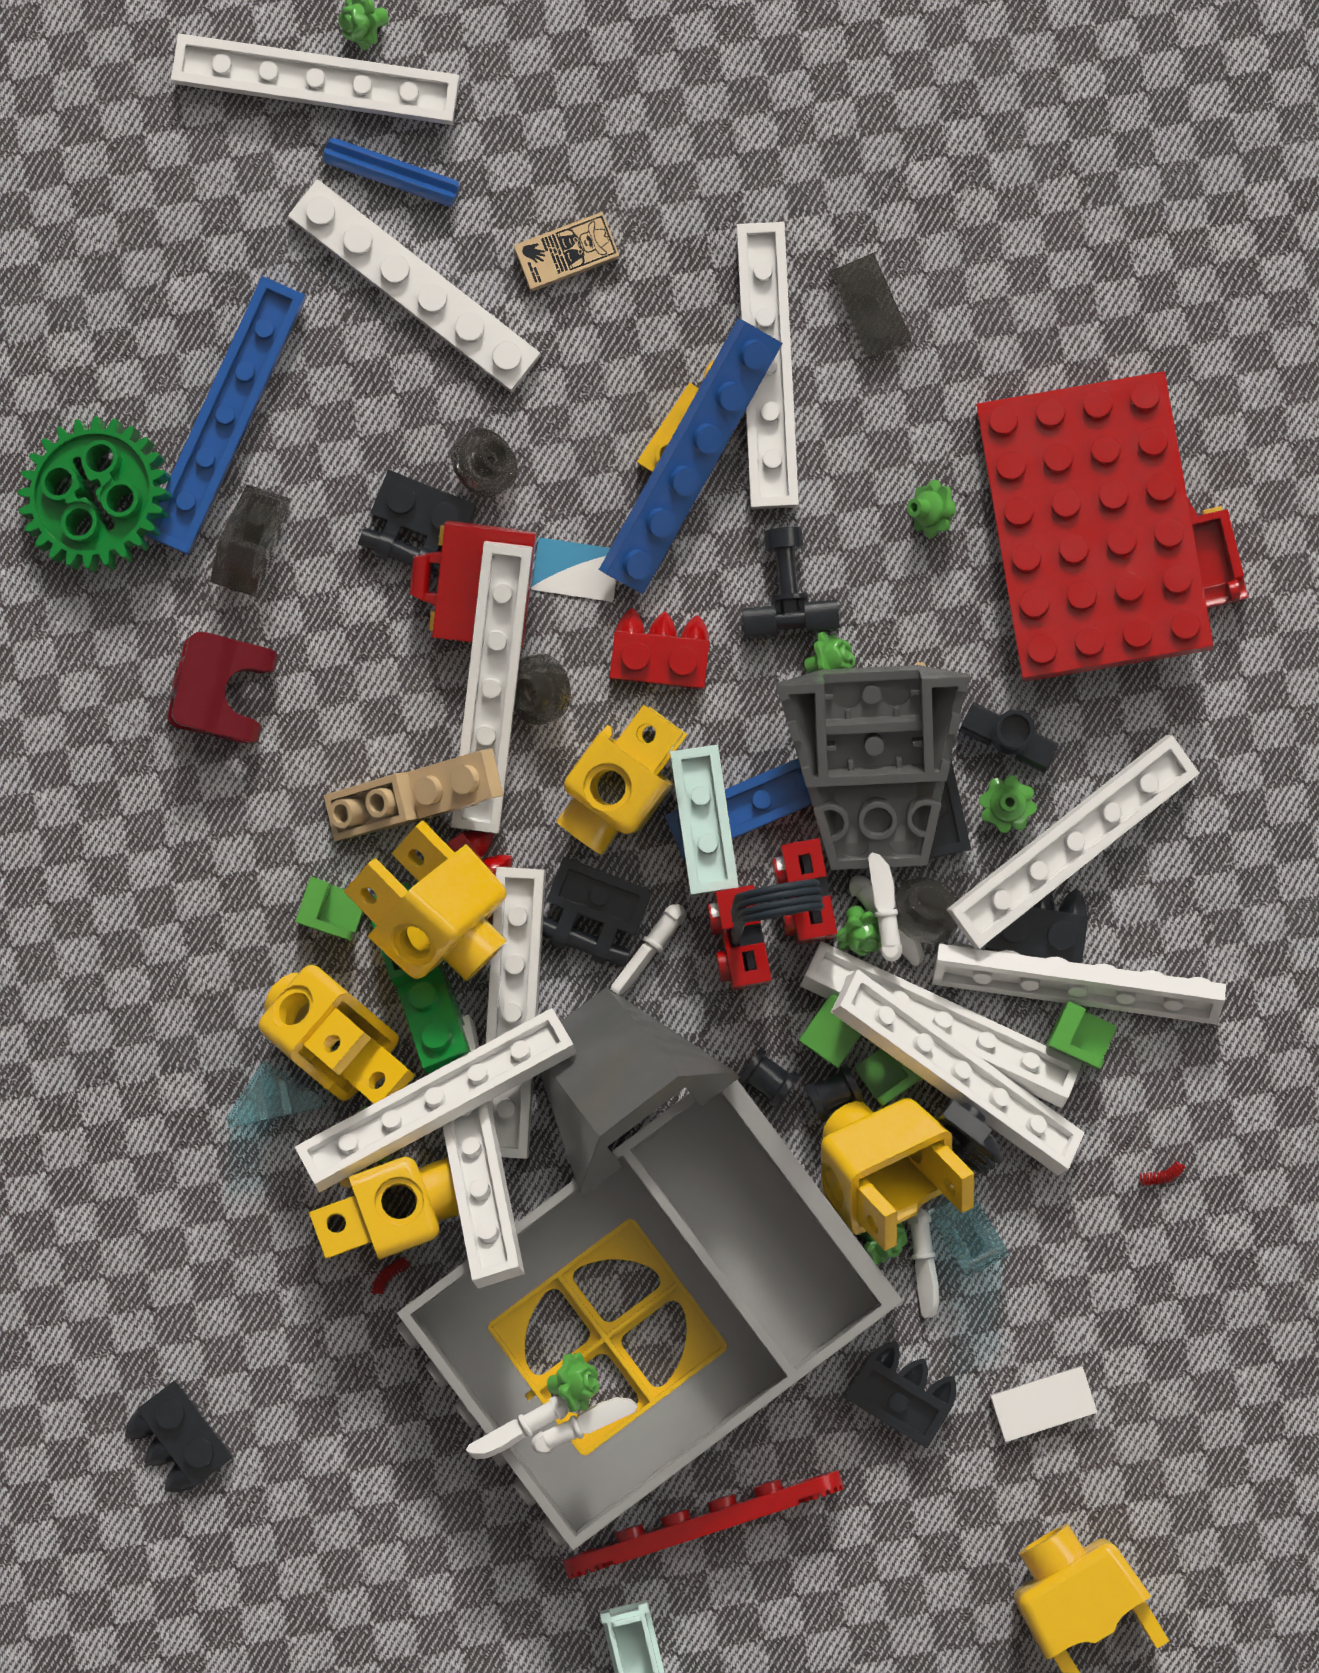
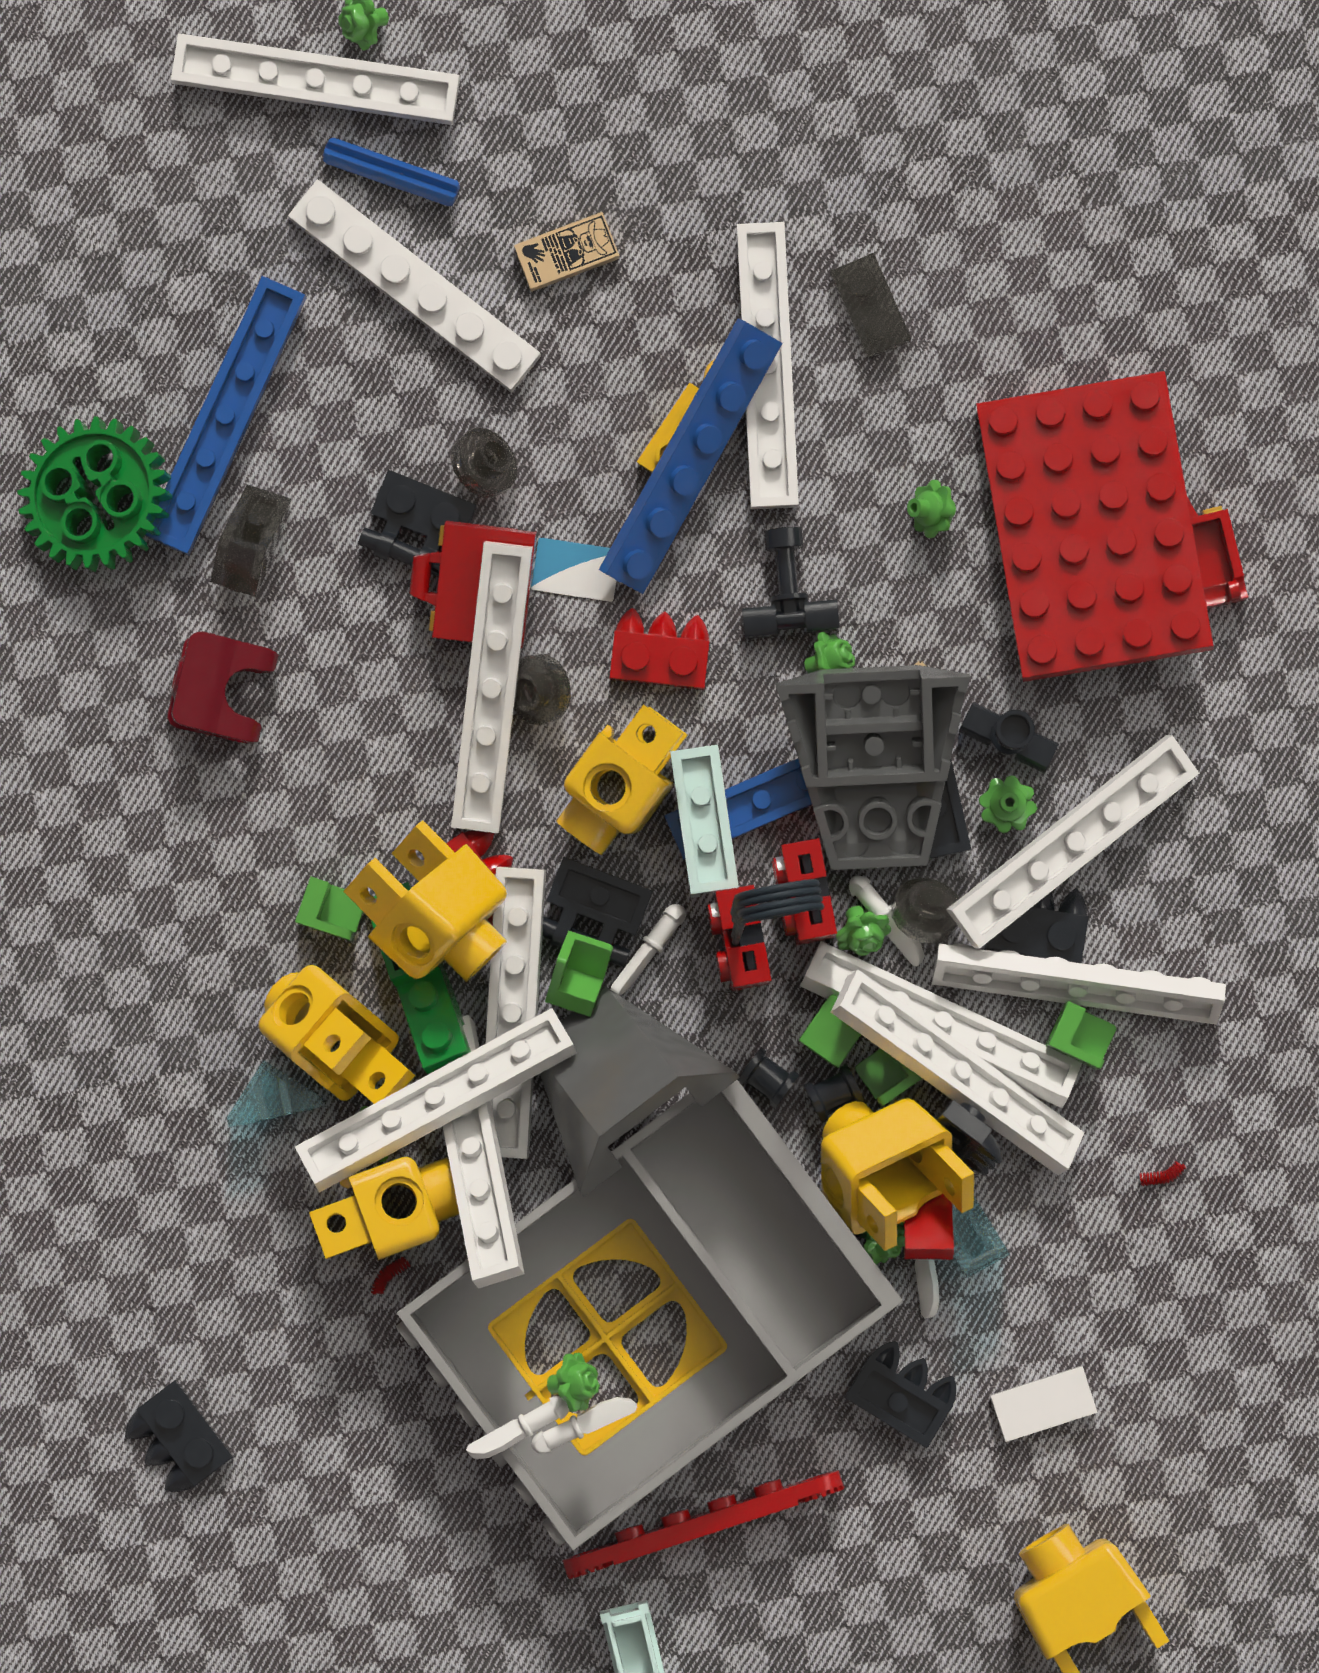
tan slope [324,748,504,842] -> none
white piece [868,852,903,961] -> none
none -> bright green panel [545,930,613,1017]
none -> red tile [903,1194,954,1260]

